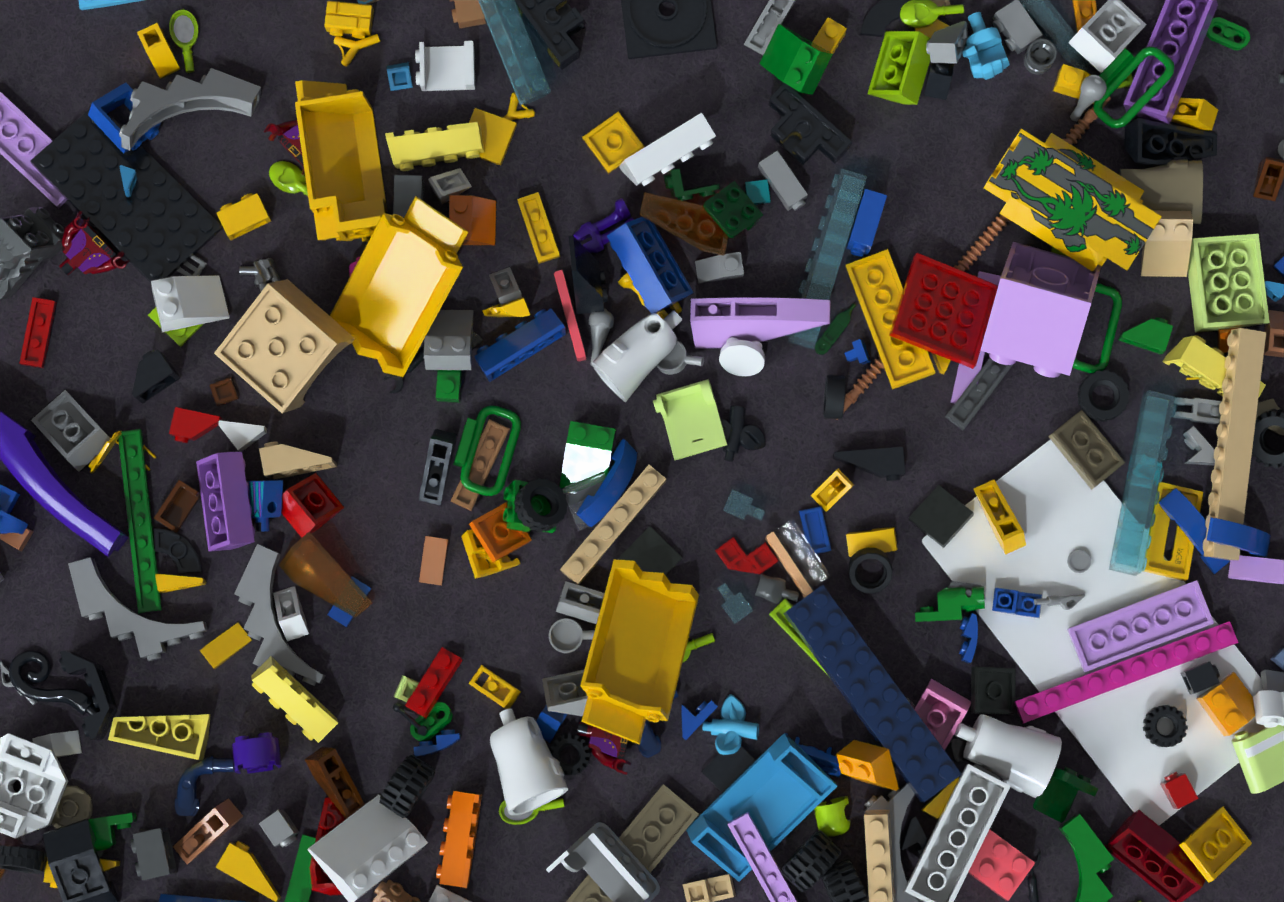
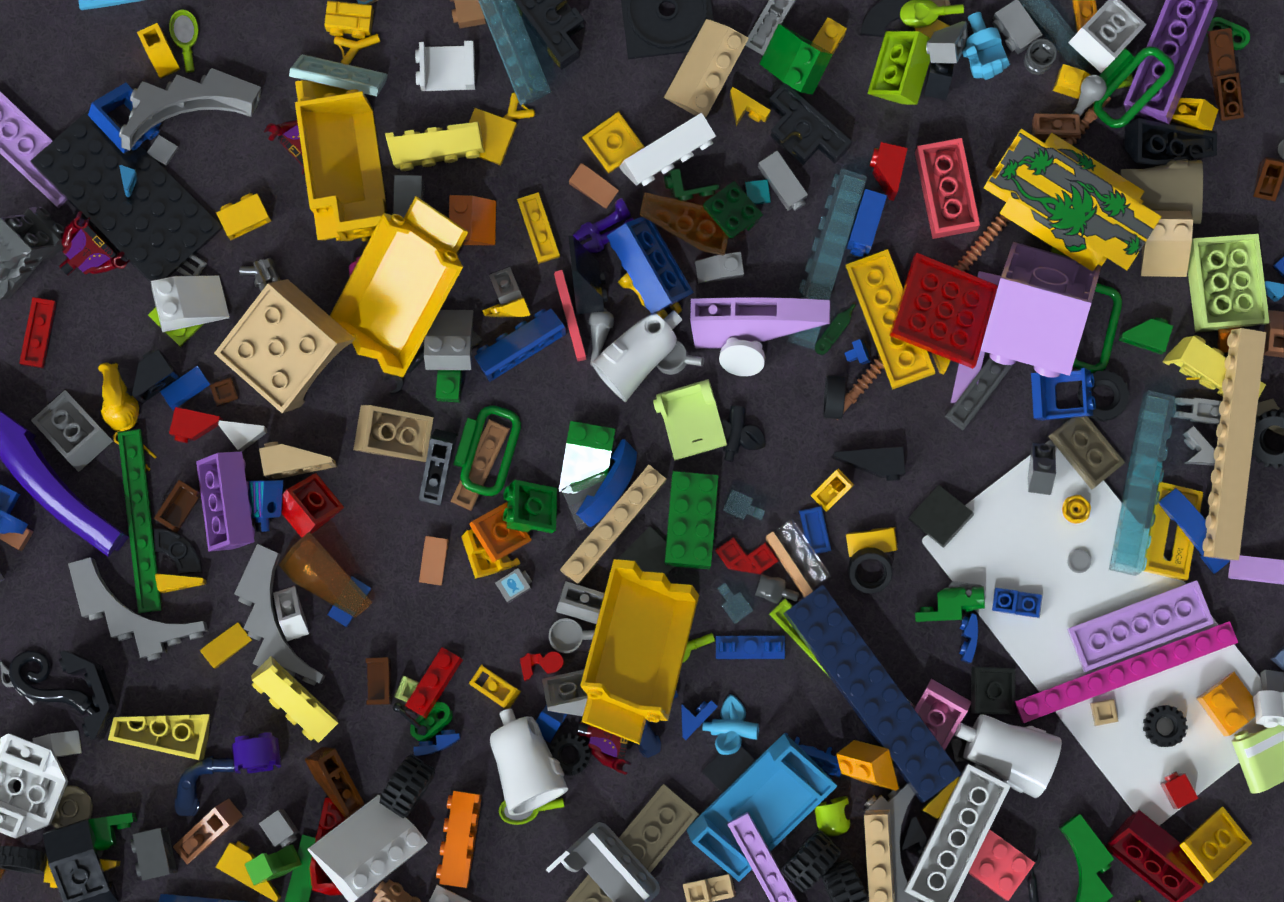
yellow piece [88,431,122,474] -> none
lime piece [269,161,308,196] -> none
dark azure slope [387,62,413,91] -> none
white slope [428,168,472,205] -> none
black tyre [514,478,568,532] -> none
yellow slope [974,480,1026,555] -> none
dark green bracket [1033,767,1099,823] -> none
light grey hand [1034,594,1085,610] -> none
black brick [1180,662,1220,694] -> none
blue slope [1207,518,1271,558] -> none
none -> yellow hair [98,362,139,431]
none -> light grey tile [147,135,178,166]
none -> blue tile [160,366,211,410]
none -> bright green panel [244,844,302,885]
none -> light aqua tile [289,54,388,96]
none -> tan slope [353,405,434,462]
none -> reddish brown panel [365,657,392,705]
none -> brick [495,568,532,603]
none -> red leg [520,652,564,681]
none -> nougat slope [569,163,619,209]
none -> tan slope [664,19,749,118]
none -> green brick [664,471,718,570]
none -> blue plate [716,636,785,659]
none -> yellow slope [730,87,771,126]
none -> red slope [870,142,908,201]
none -> coral brick [915,138,980,239]
none -> dark grey slope [1028,443,1056,495]
none -> blue window [1031,368,1096,420]
none -> nougat slope [1032,113,1080,140]
none -> yellow plate [1062,495,1091,524]
none -> tan tile [1090,699,1119,726]
none -> reddish brown slope [1207,28,1244,121]

